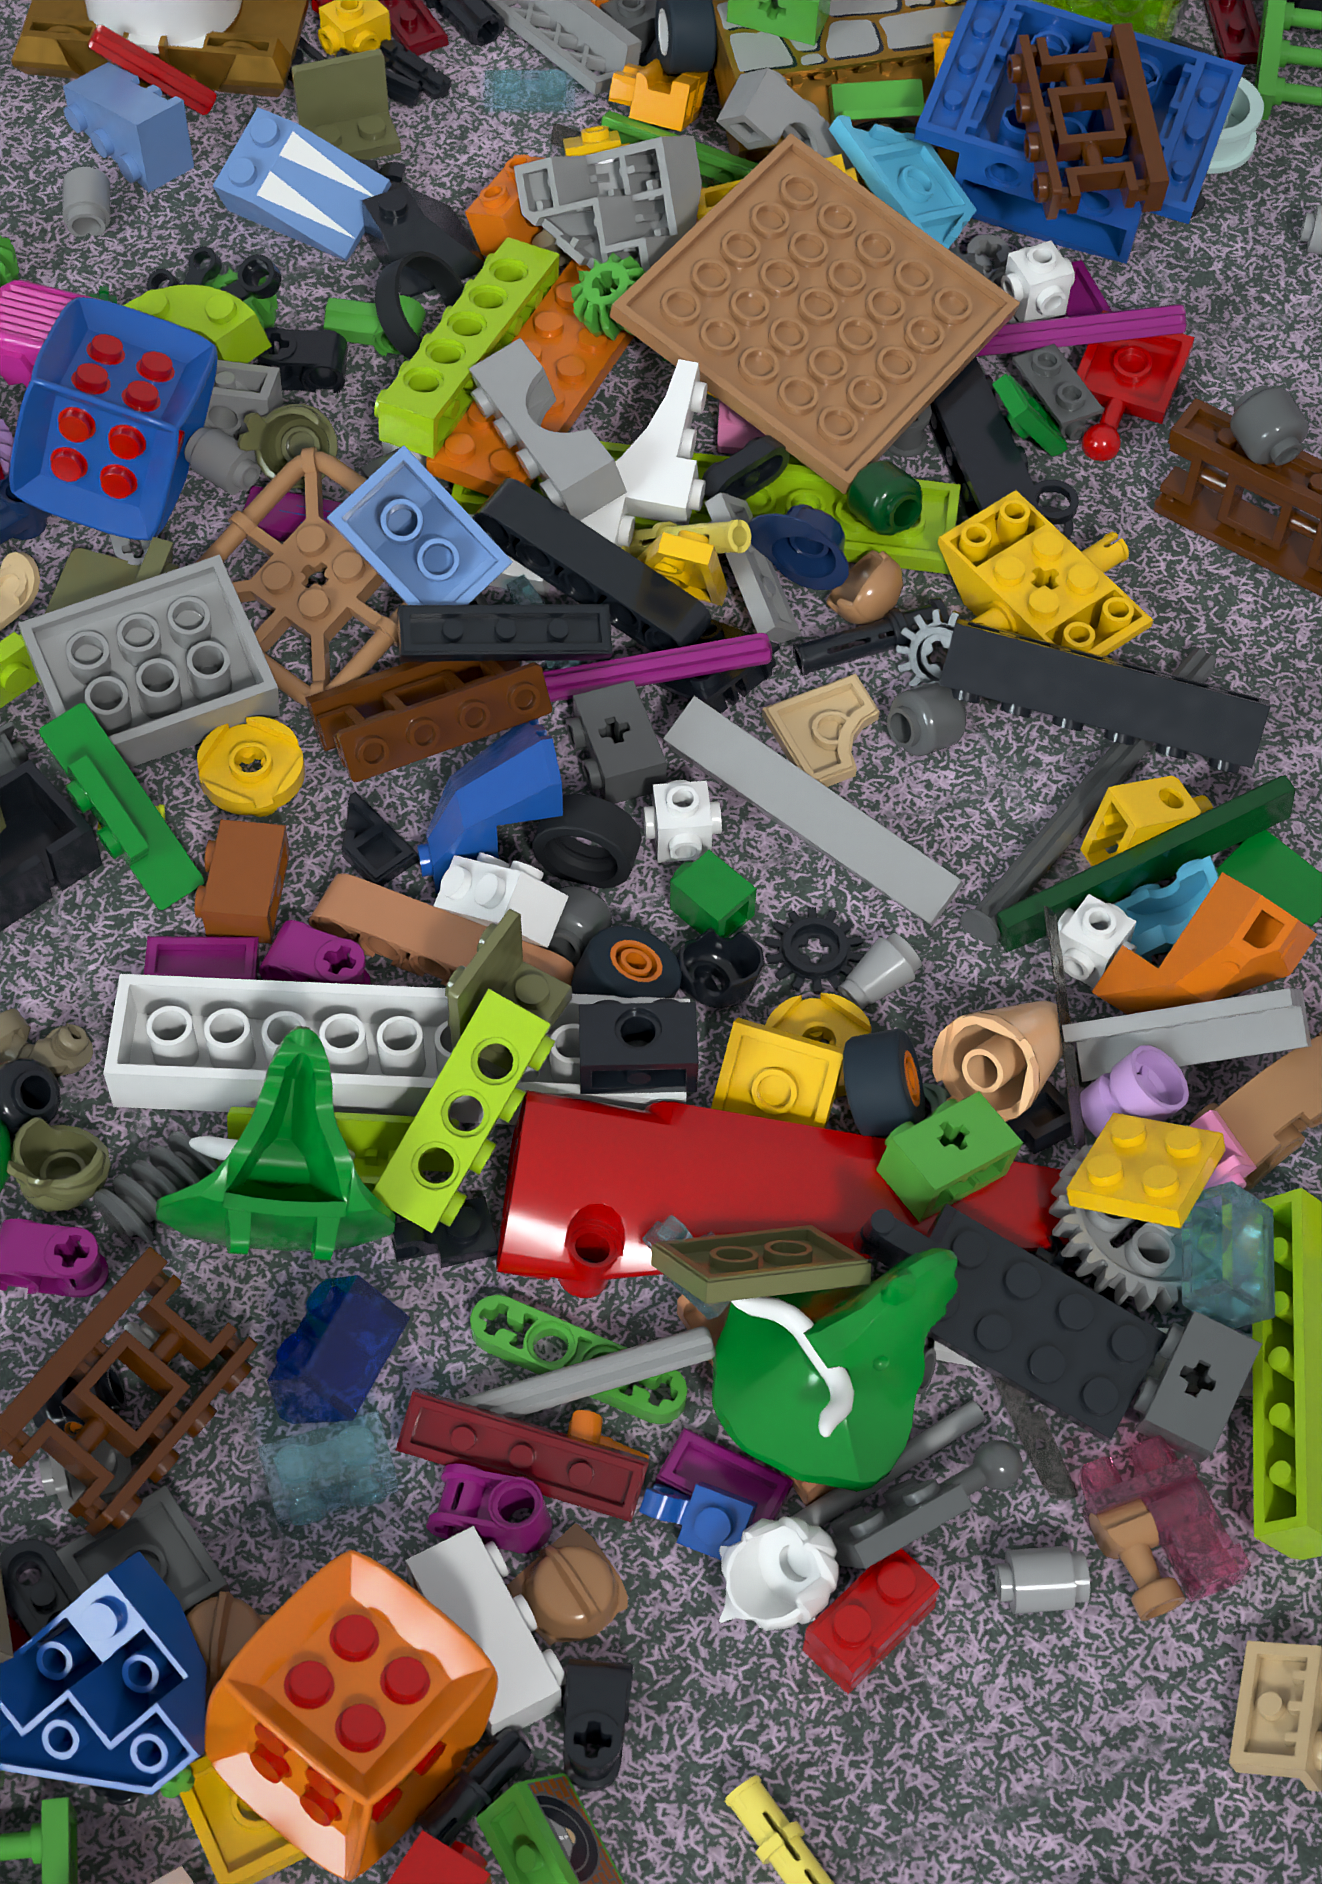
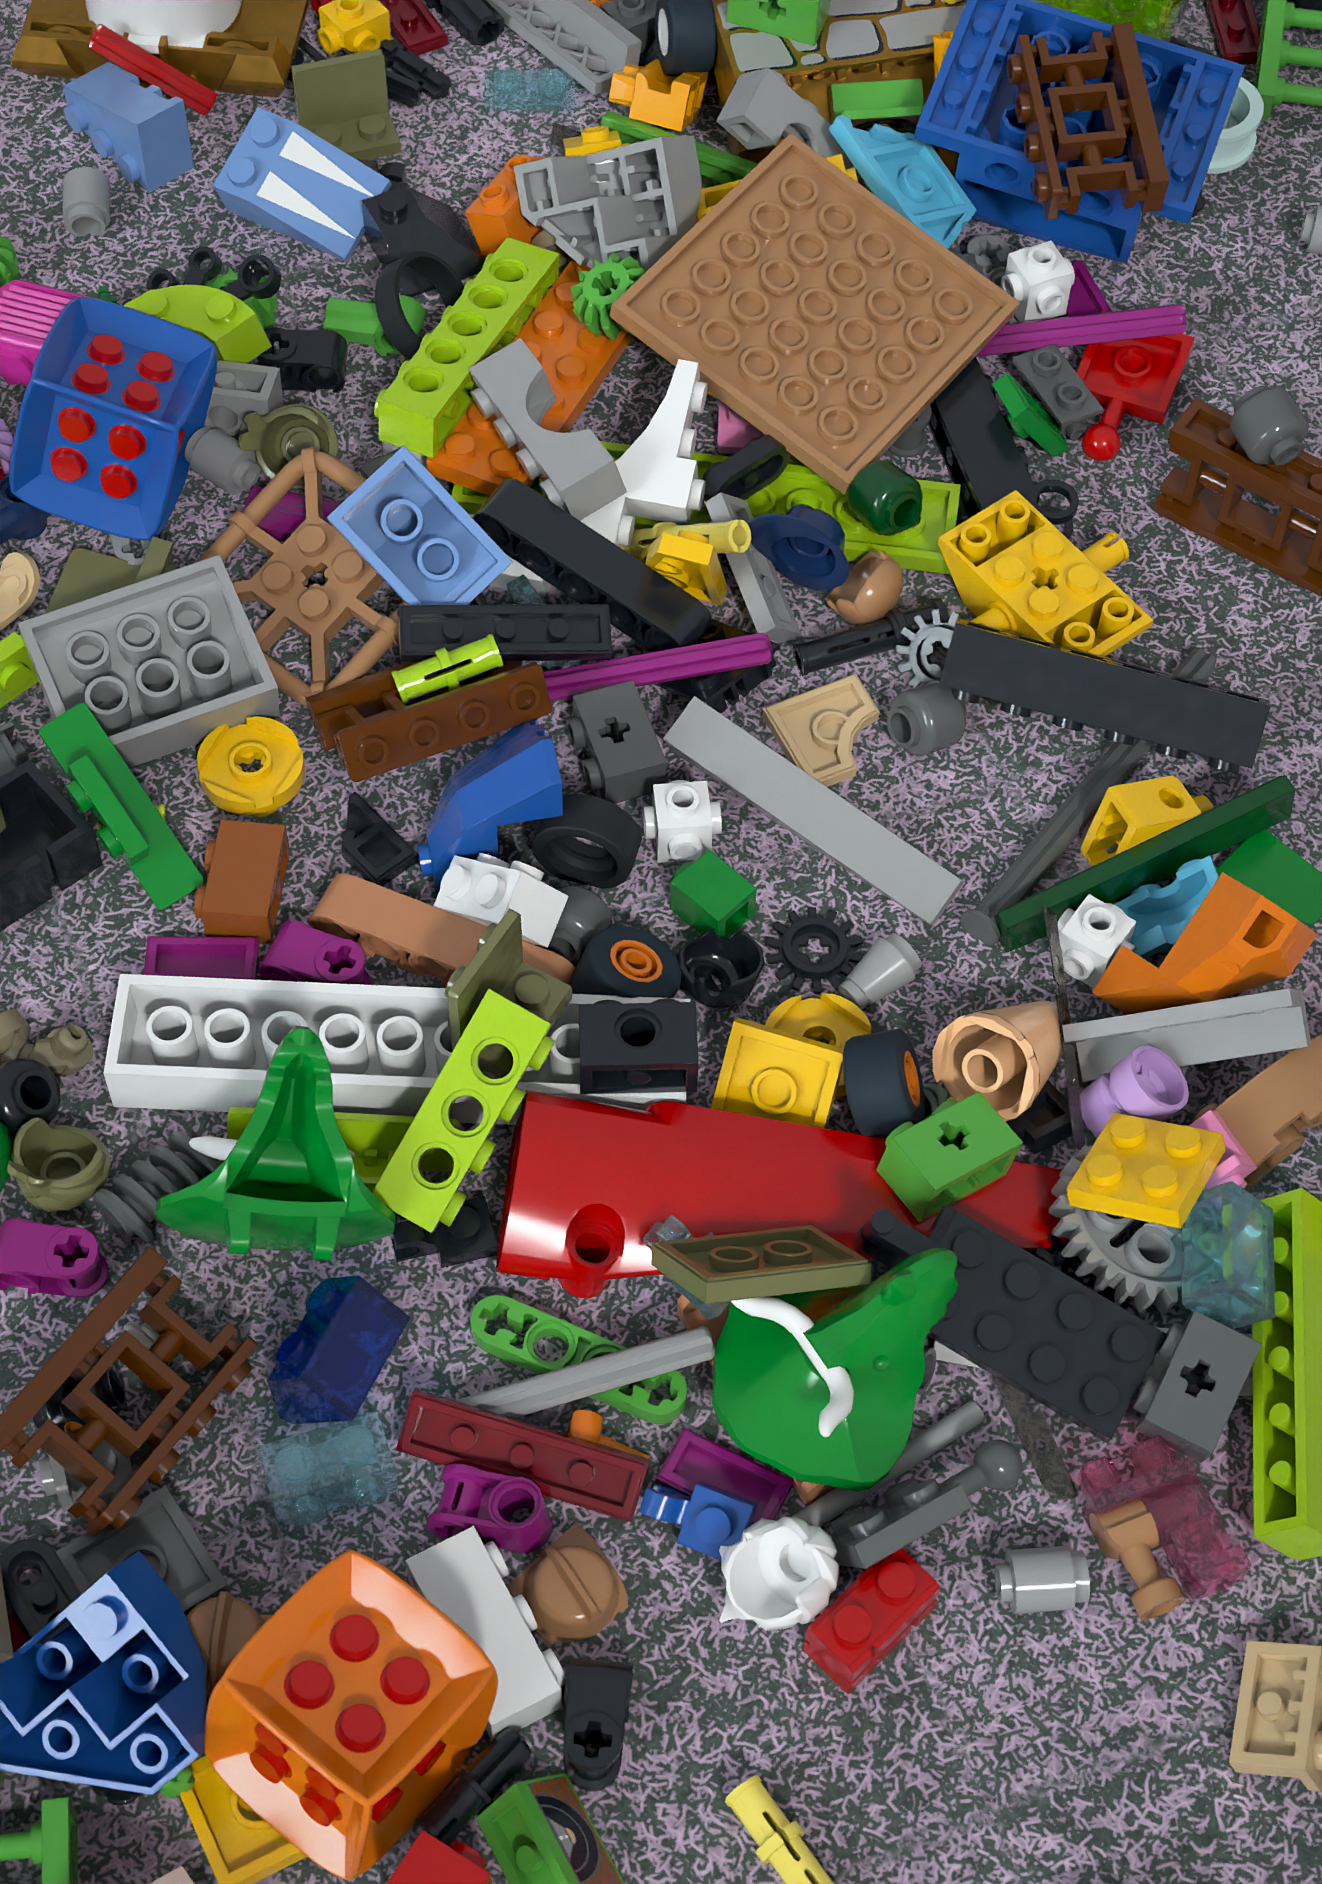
none -> lime pin [391,634,504,704]

